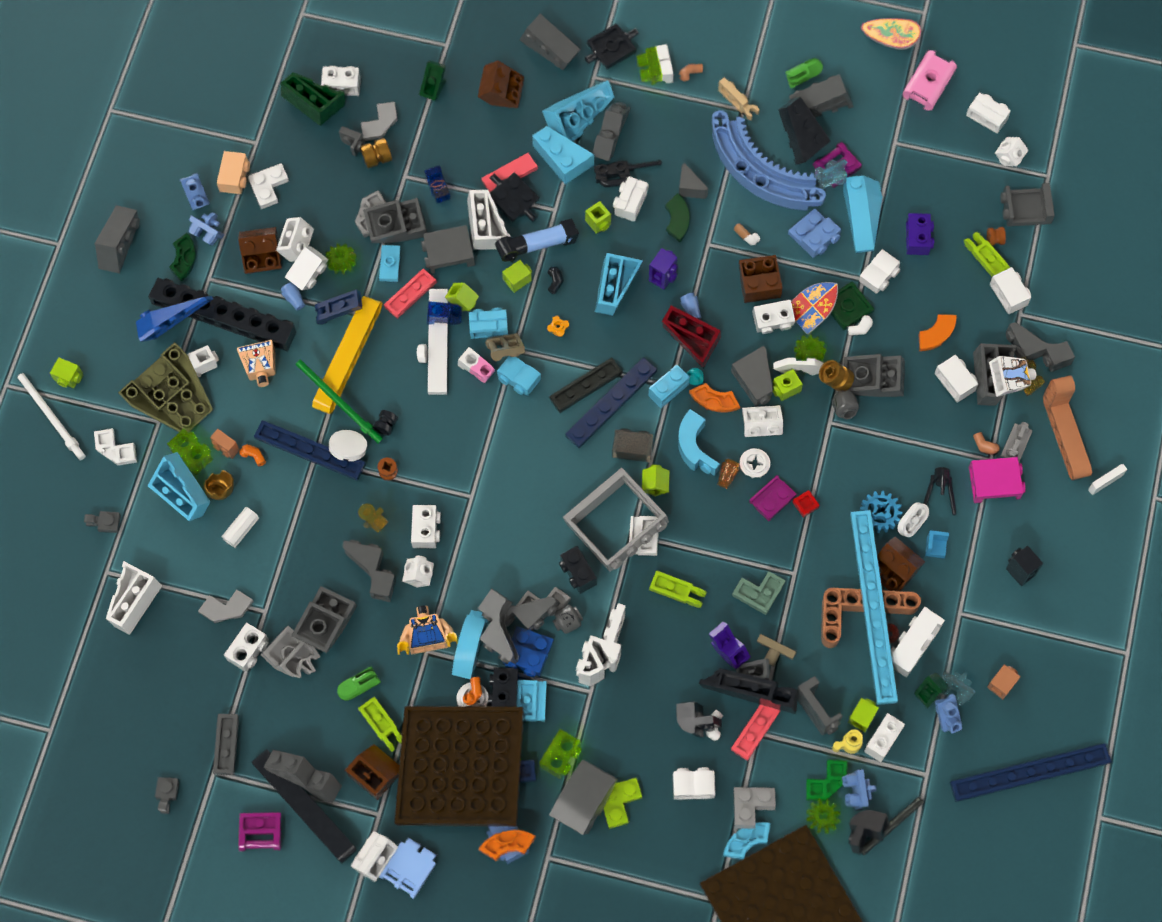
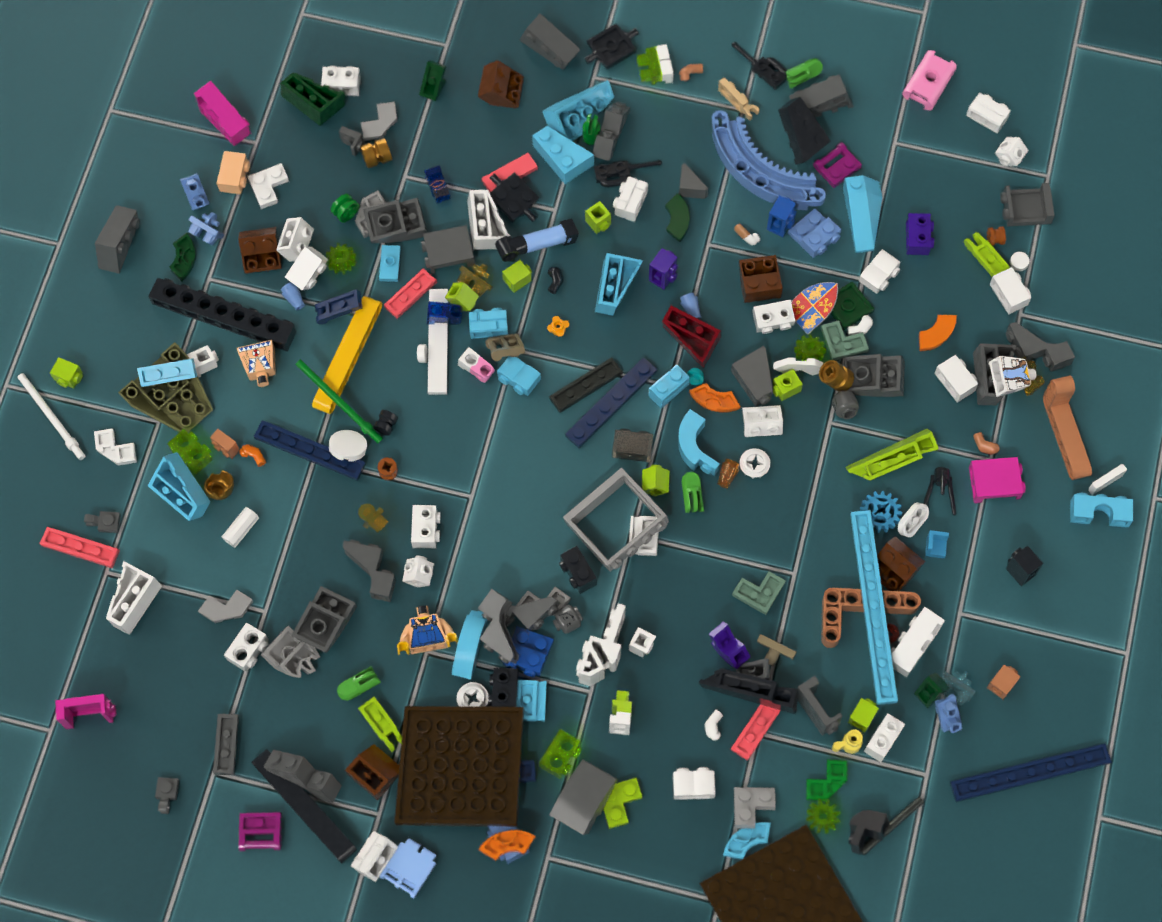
blue wedge [136,296,213,342] -> none
orange arm [462,677,482,705] -> none
lime hinge [649,571,707,608] -> none
brick [676,702,722,737] -> none
magenta plate [749,475,797,521] -> none
red plate [792,490,820,518] -> none
clear light blue hips [814,159,848,189] -> none
medium blue hips [842,770,877,810] -> none
shield [861,19,922,50] -> none
light grey hinge [1001,422,1032,462] -> none
none -> coral tile [40,527,120,569]
none -> dark pink panel [55,694,116,729]
none -> medium azure plate [137,358,197,387]
none -> dark pink wedge [194,81,251,146]
none -> green wheel [330,194,360,223]
none -> clear yellow hips [457,264,493,297]
none -> green arm [582,114,600,145]
none -> hips [609,690,632,735]
none -> white brick [629,627,656,658]
none -> bright green arm [681,471,704,513]
none -> black piece [732,42,787,90]
none -> blue brick [767,195,797,237]
none -> sand green plate [821,321,869,361]
none -> lime wedge [845,429,939,480]
none -> white tile [1010,252,1029,271]
none -> medium azure arch [1070,493,1133,528]

